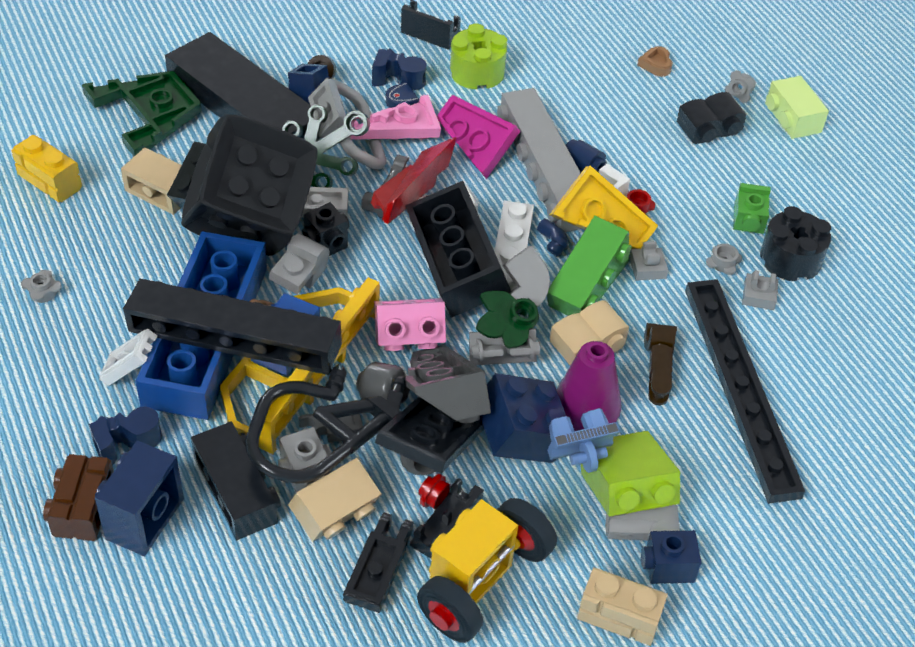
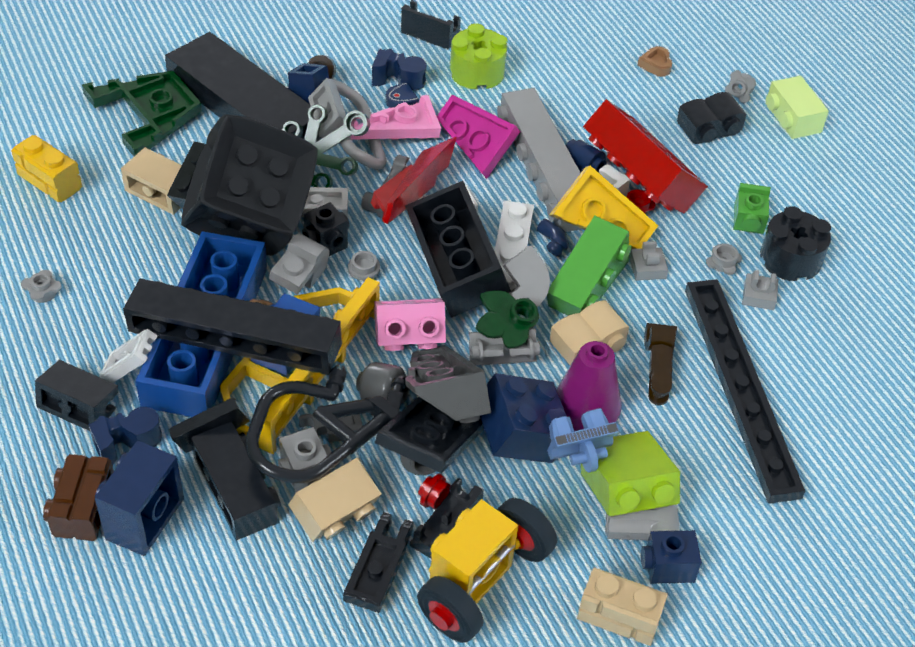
none -> black hinge [35,360,118,431]
none -> black tile [169,397,250,453]
none -> light grey plate [348,251,380,281]
none -> red brick [583,99,708,214]

